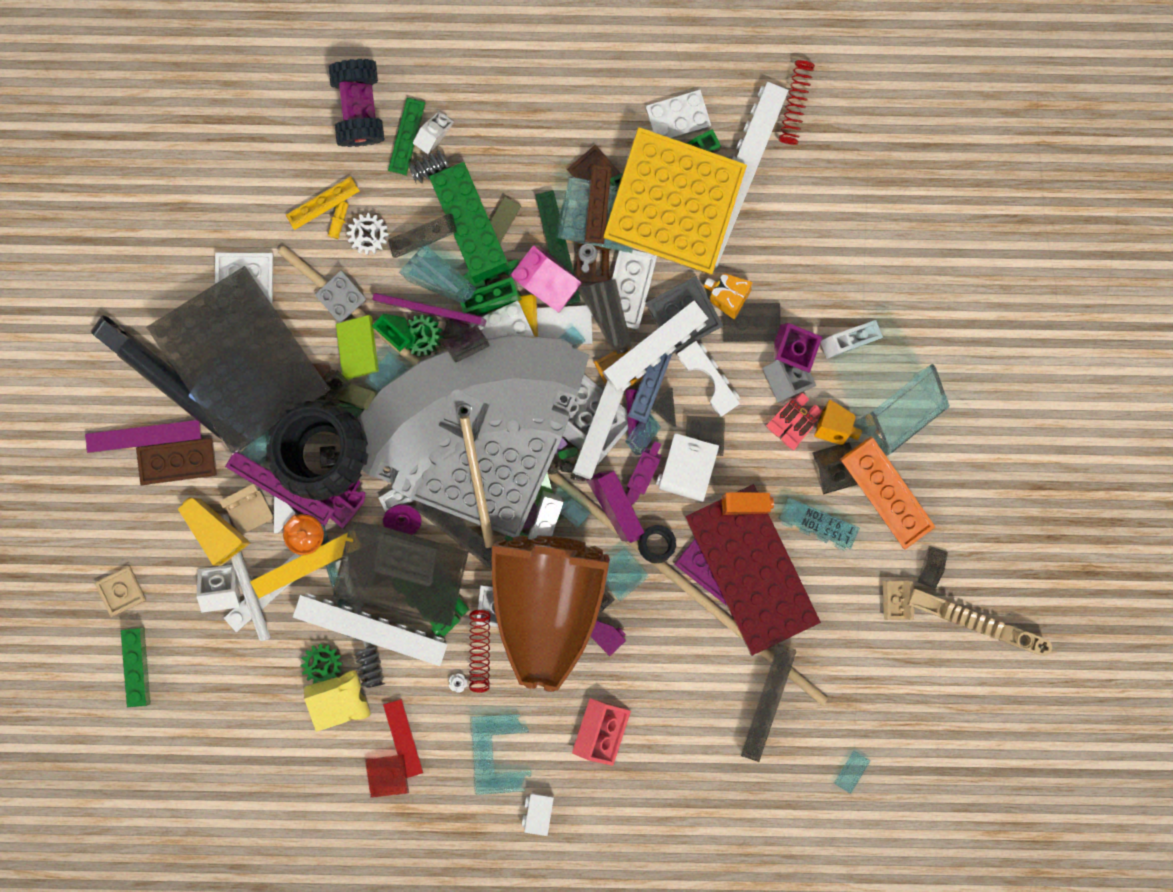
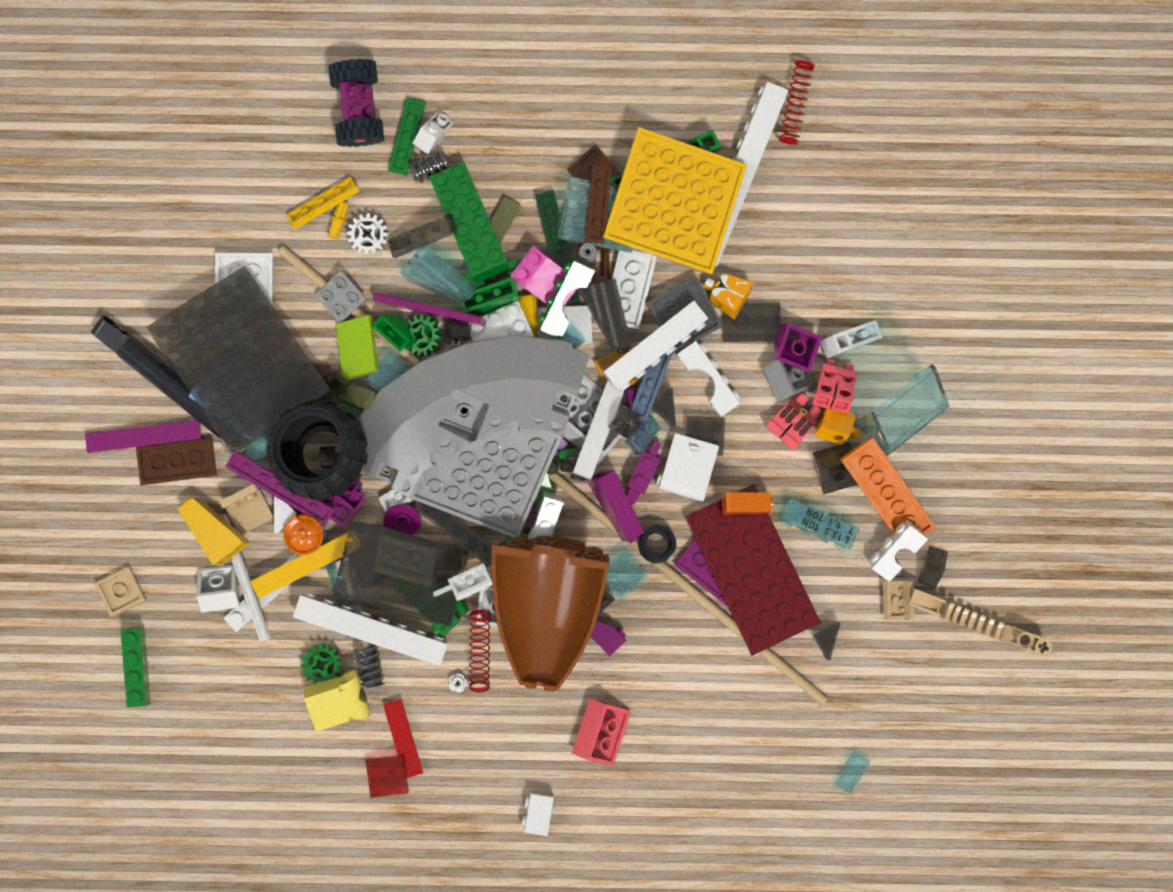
clear smoke tile [442,325,490,363] -> none
tan piece [460,416,495,548] -> none
clear light blue wedge [470,714,531,795] -> none
clear light blue brick [560,498,591,528] -> none
white plate [646,90,711,139] -> none
clear smoke brick [741,643,796,762] -> none
none -> white plate [433,563,493,601]
none -> arch [538,257,595,339]
none -> clear smoke panel [608,404,641,439]
none -> coral hips [812,359,857,414]
none -> clear smoke slope [812,622,841,660]
none -> white arch [869,519,928,582]

